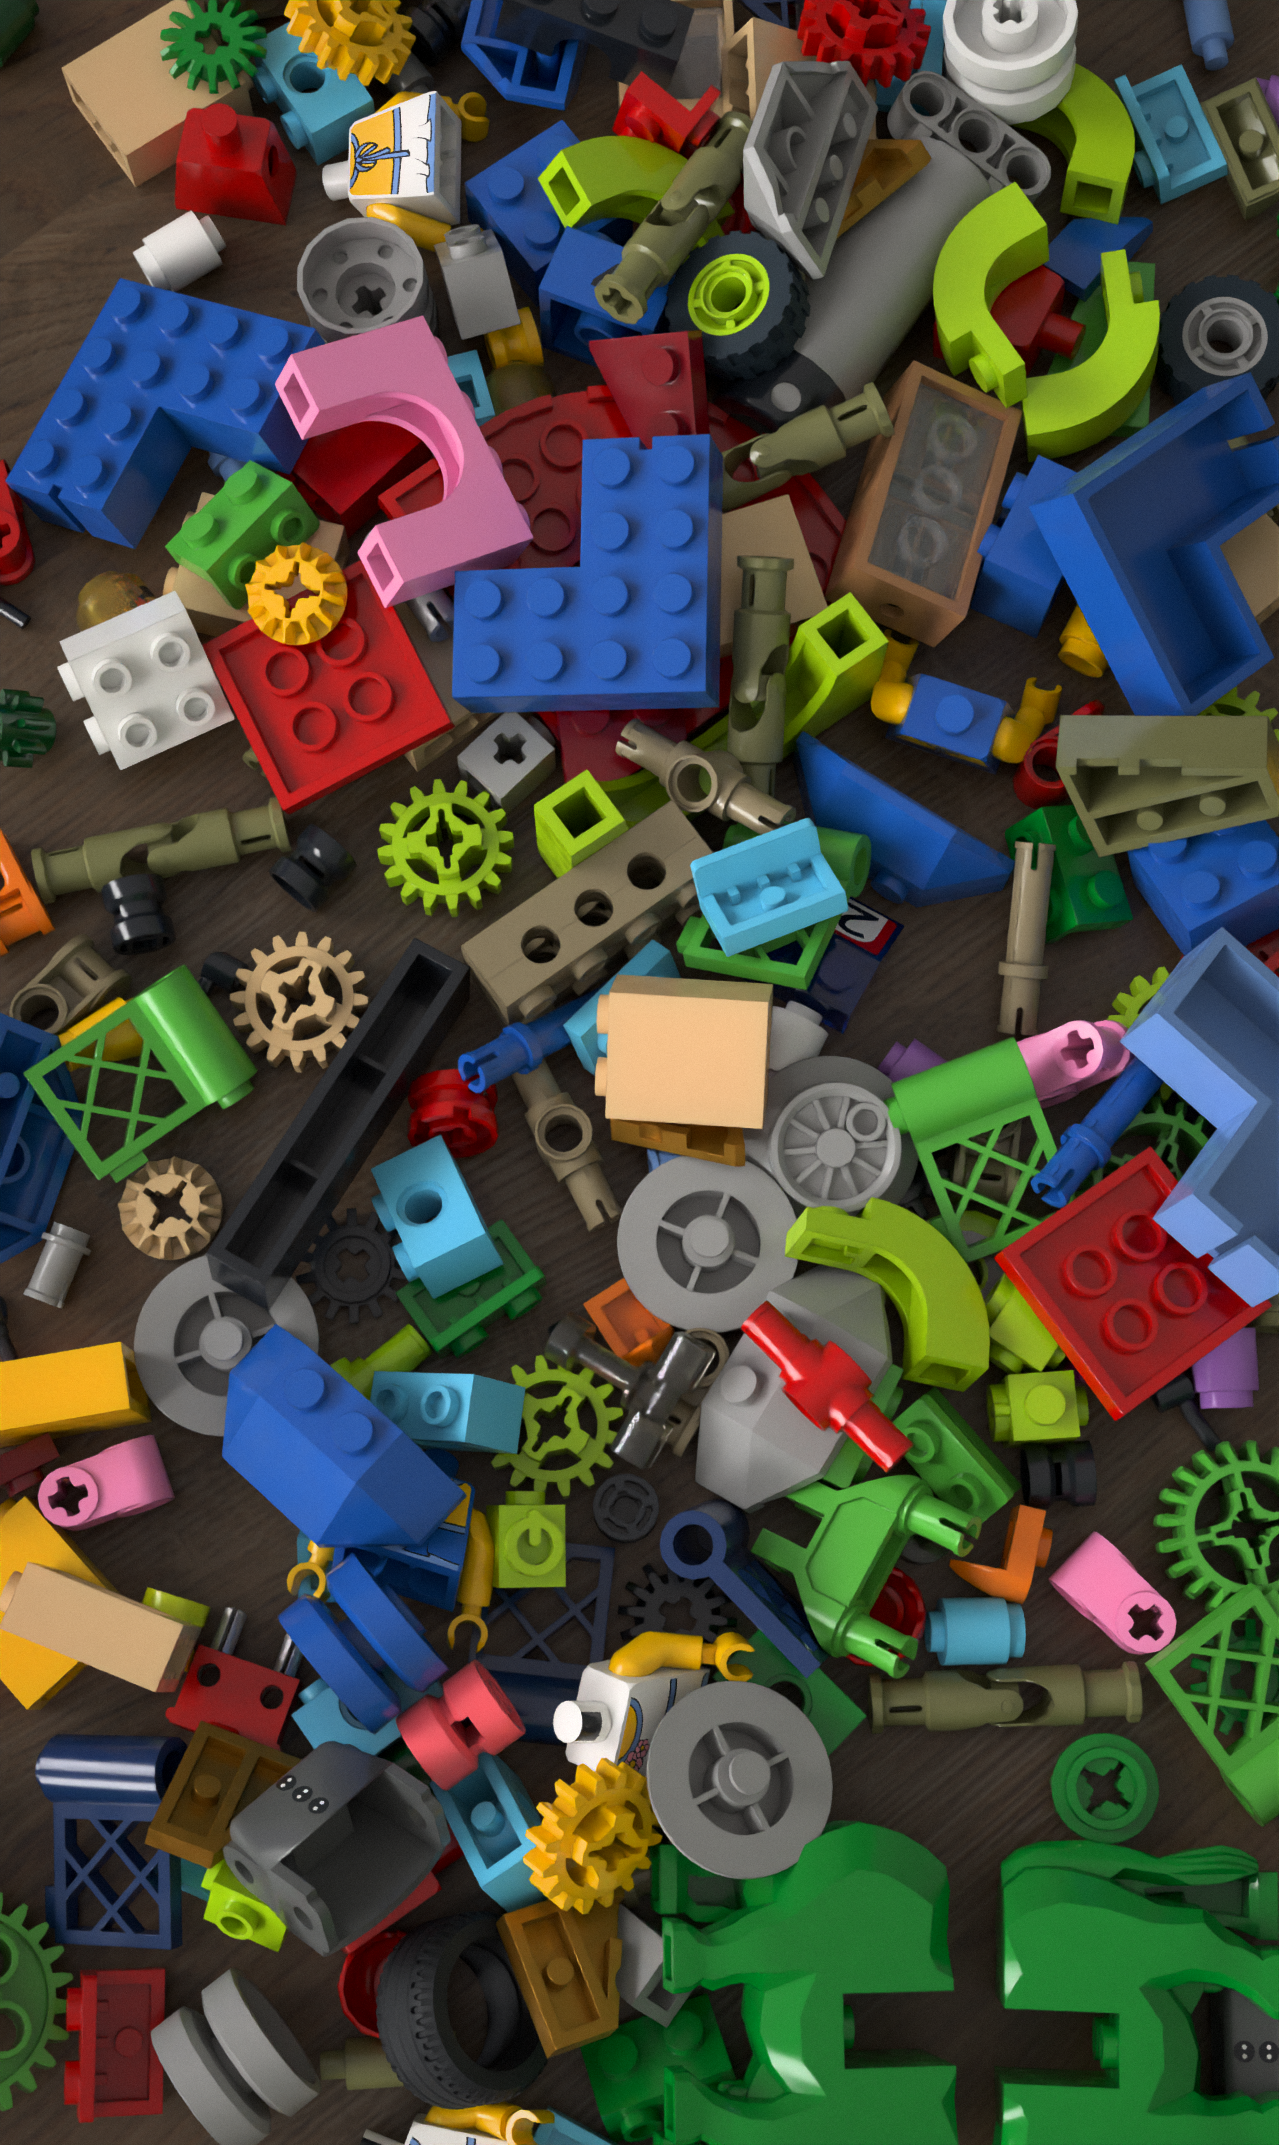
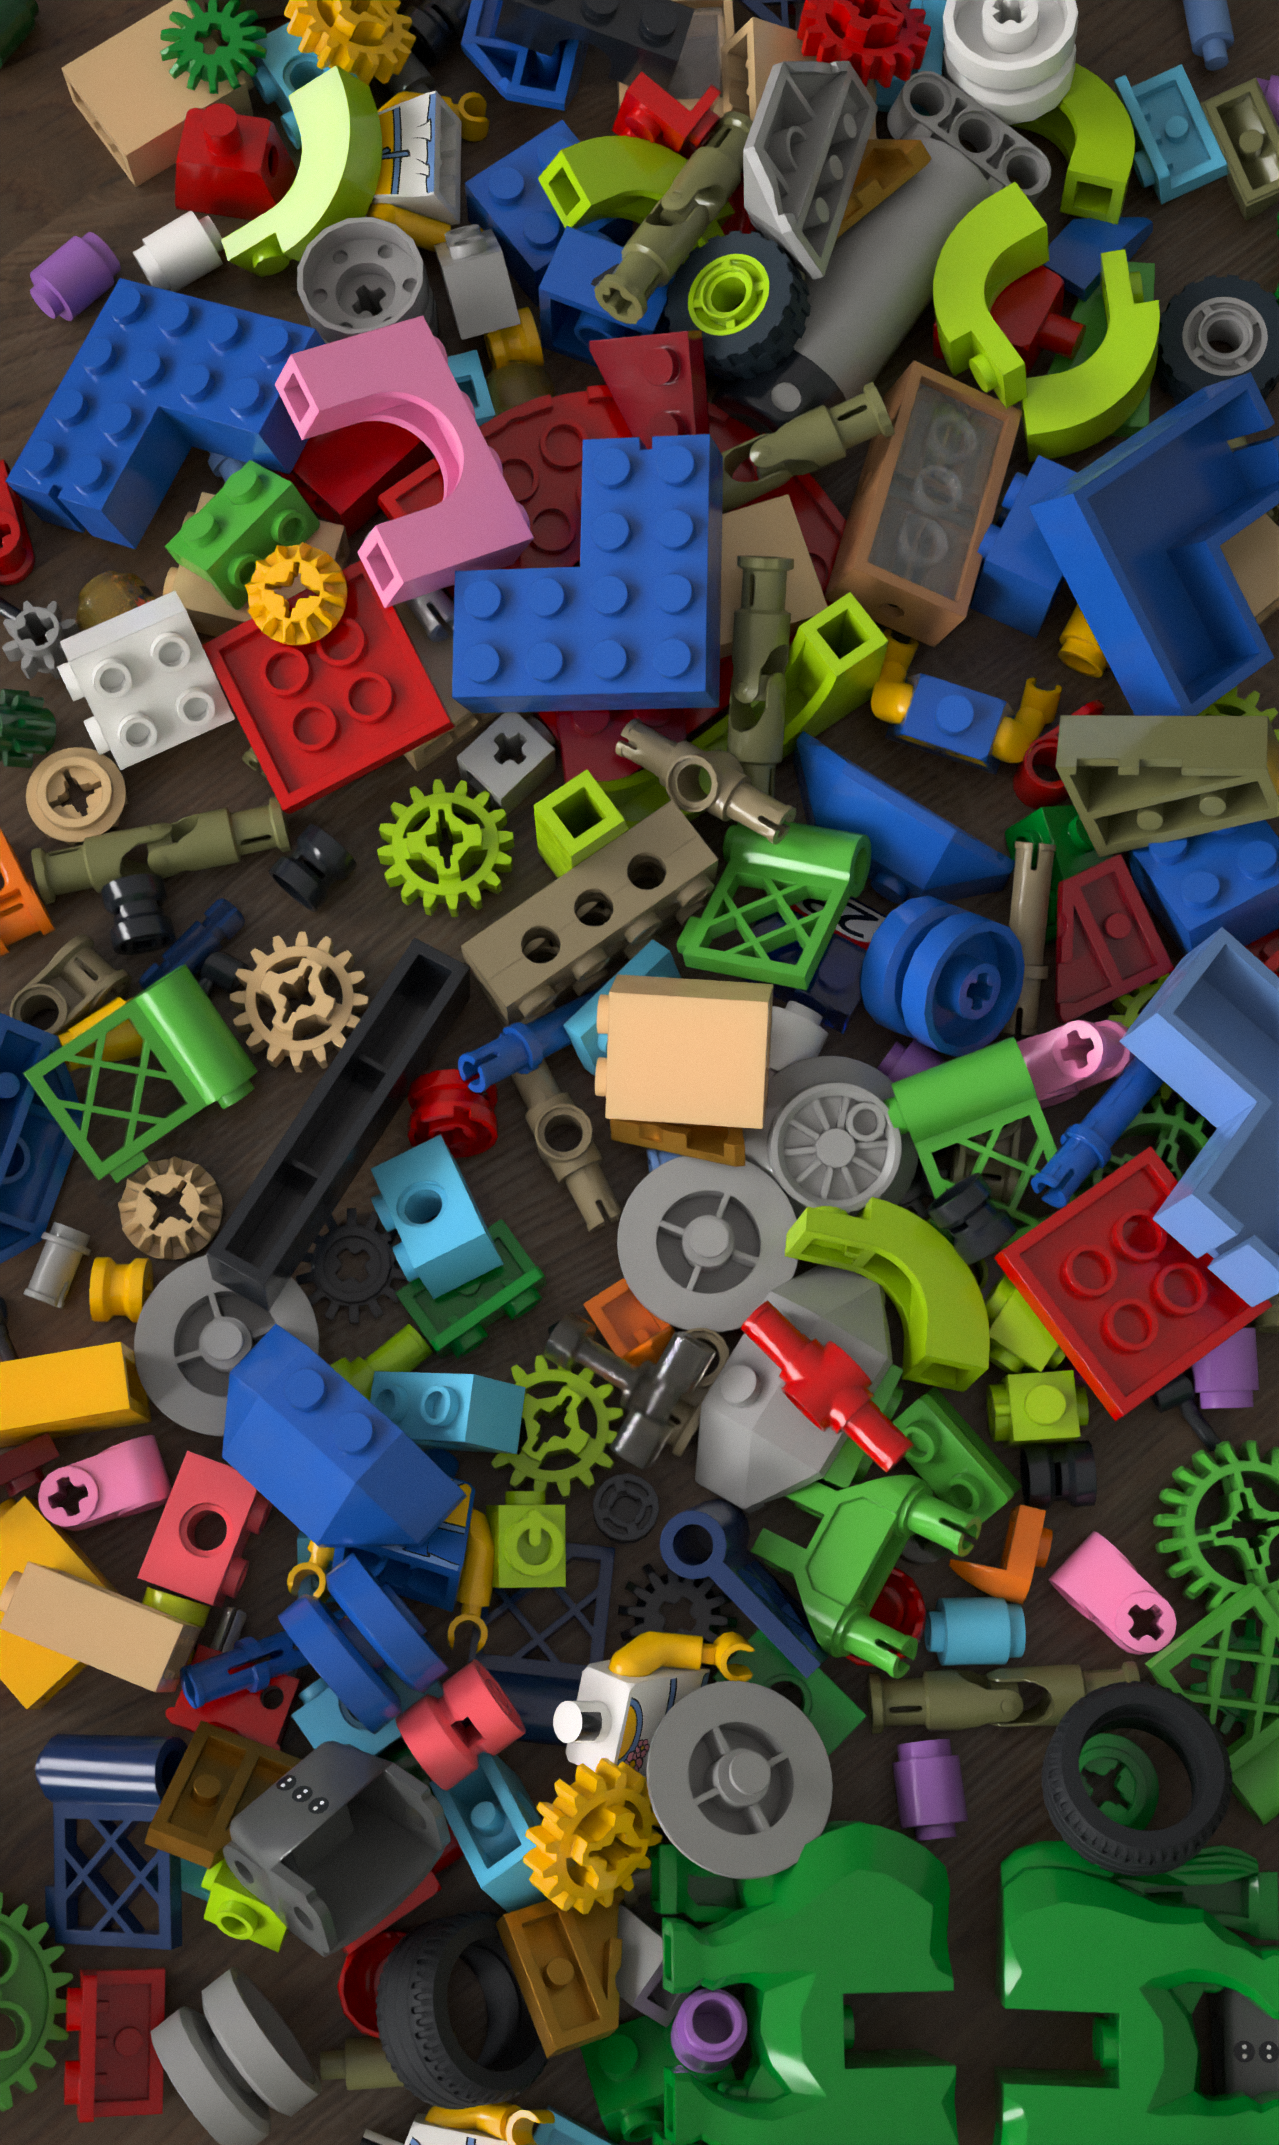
medium azure bracket [690,818,849,957] -> none
none -> light grey gear [2,601,80,680]
none -> tan gear [26,747,128,847]
none -> medium lavender brick [30,232,121,321]
none -> yellow wheel [89,1257,153,1323]
none -> coral brick [137,1451,273,1608]
none -> dark blue axle [138,898,245,990]
none -> blue pin [180,1609,346,1709]
none -> arch [221,65,382,277]
none -> medium lavender brick [671,1988,747,2074]
none -> blue wheel [860,895,1025,1058]
none -> medium lavender brick [892,1739,968,1841]
none -> black wheel [927,1173,1019,1265]
none -> black tyre [1041,1681,1232,1877]
none -> dark red wing [1055,854,1174,1023]

